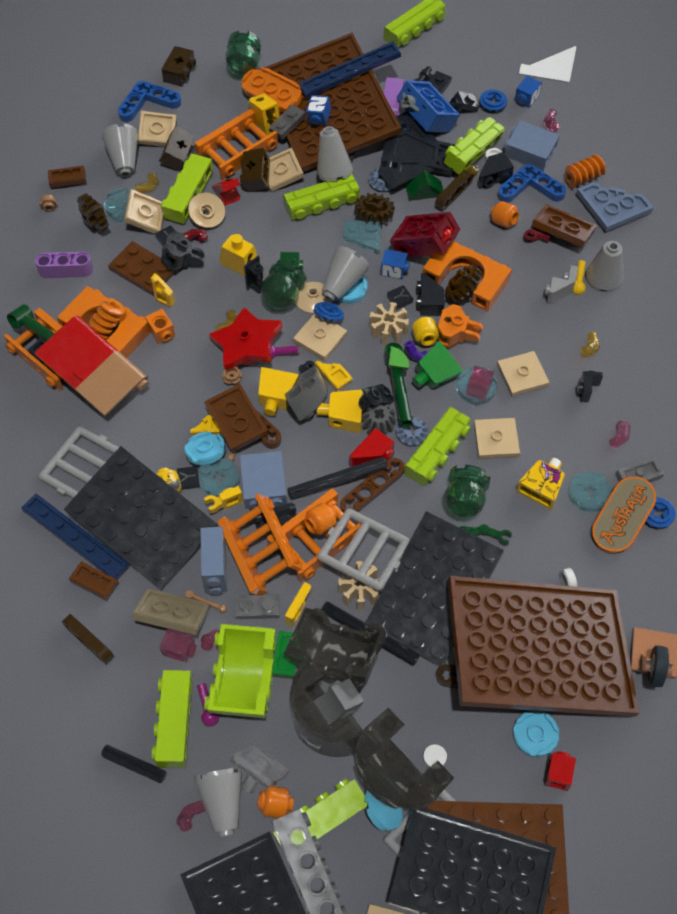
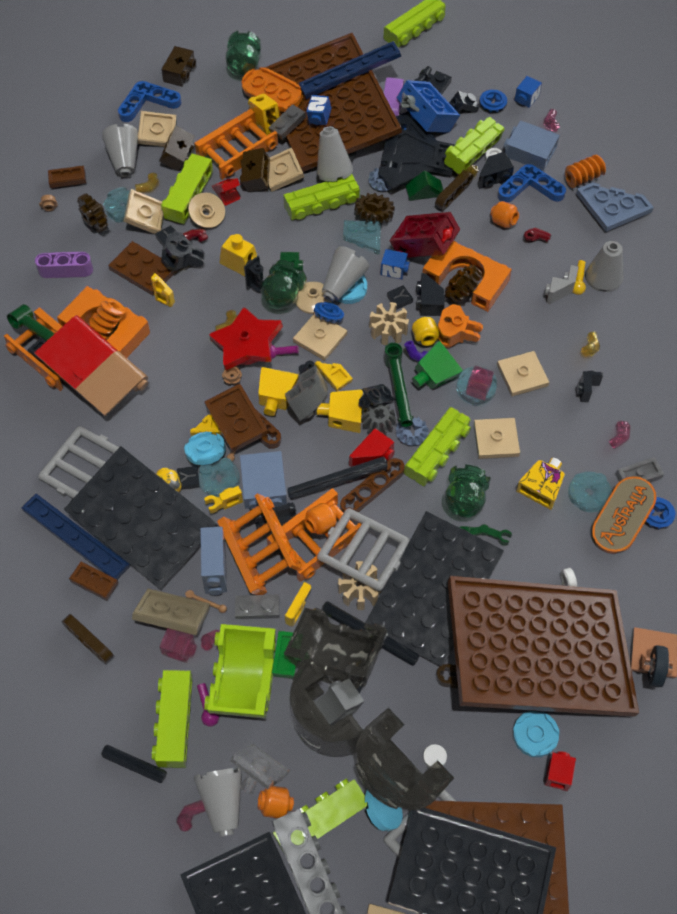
orange brick [145,309,175,344] -> none
bright green tile [388,346,409,370] -> none
white sticker [519,46,576,82] -> none
reddish brown plate [531,204,597,248] -> none

